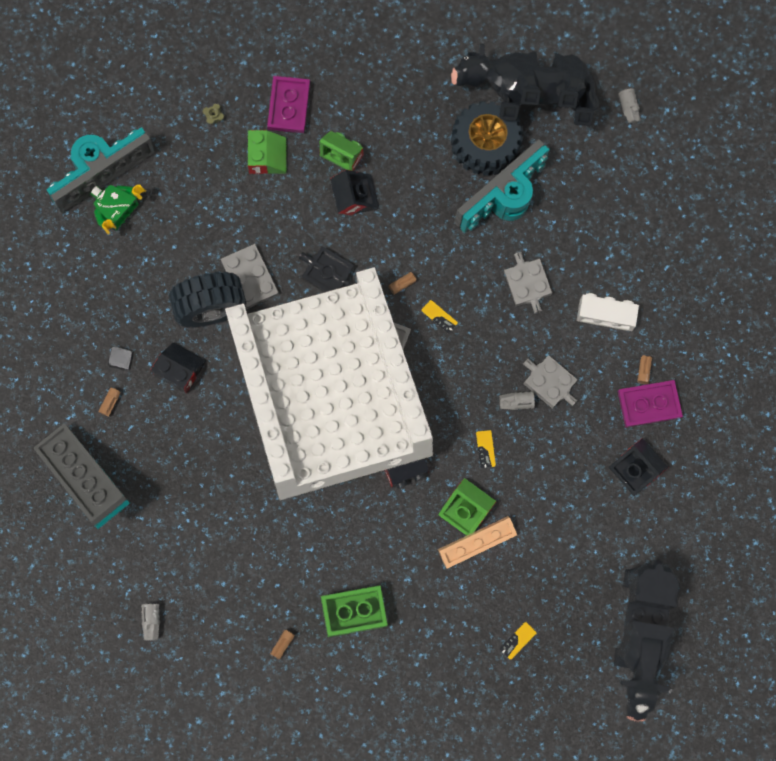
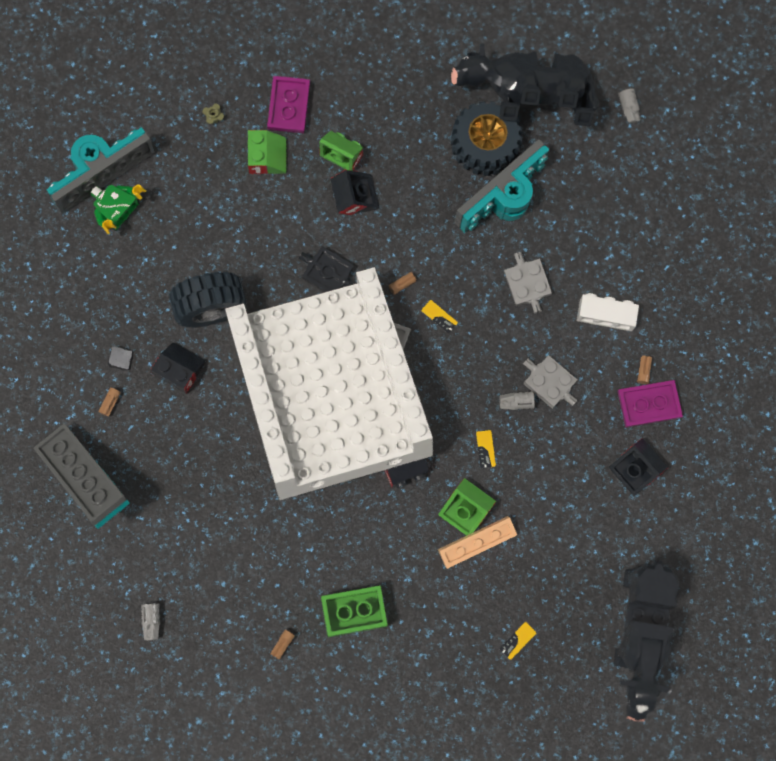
light grey plate [221,244,279,309] -> none

